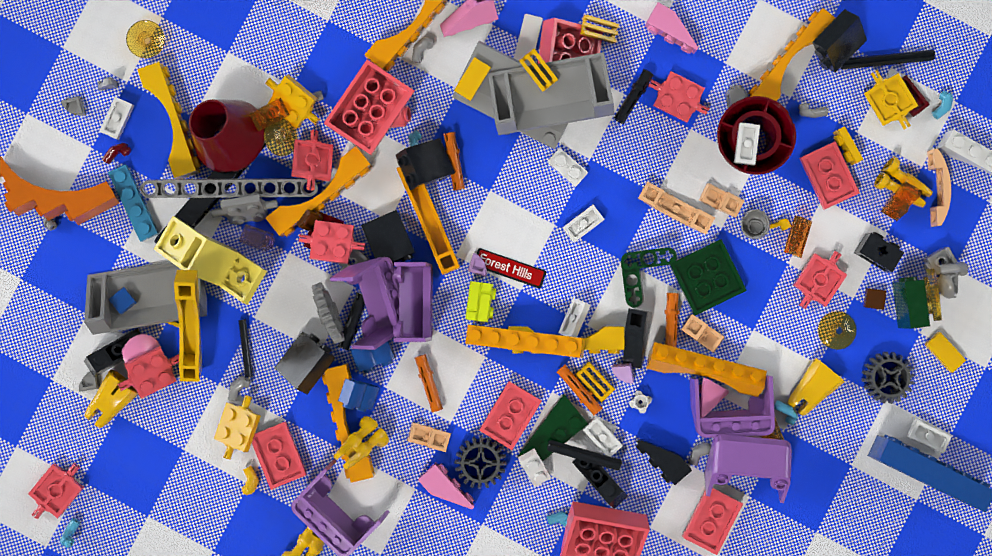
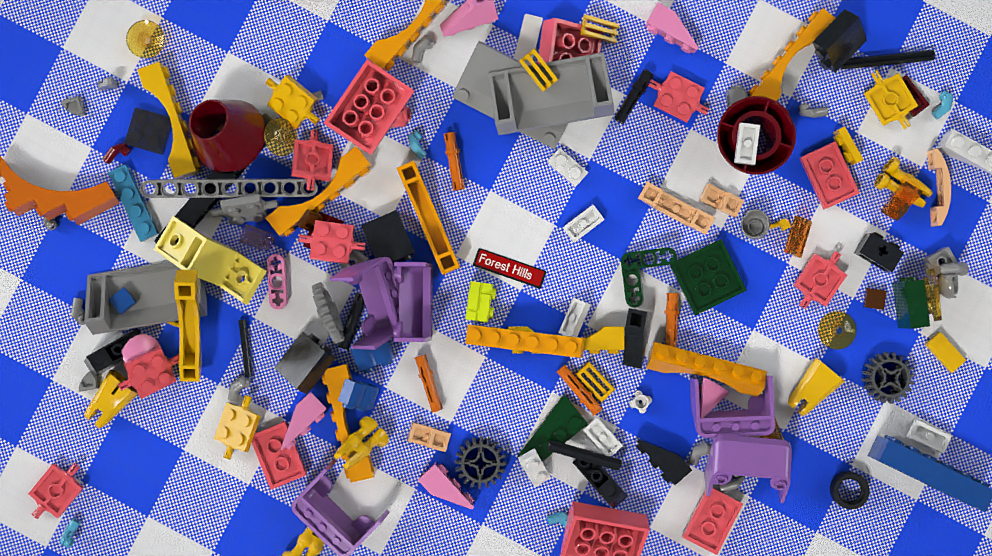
white plate [99,97,134,140] -> none
yellow arm [242,465,259,495] -> none
clear orange plate [249,98,290,131] -> none
black panel [396,138,455,190] -> none
yellow tile [454,57,491,101] -> none
lavender tile [468,253,487,277] -> none
coral plate [479,381,542,450] -> none
lavender tile [611,363,634,383] -> none
light nougat slope [681,314,725,353] -> none
medium azure arm [774,400,798,425] -> none
none -> light grey arm [71,298,85,325]
none -> clear smoke plate [124,107,172,155]
none -> bright pink beam [267,254,288,309]
none -> bright pink slope [280,392,326,451]
none -> light grey arm [720,475,745,493]
none -> black tyre [830,471,870,510]

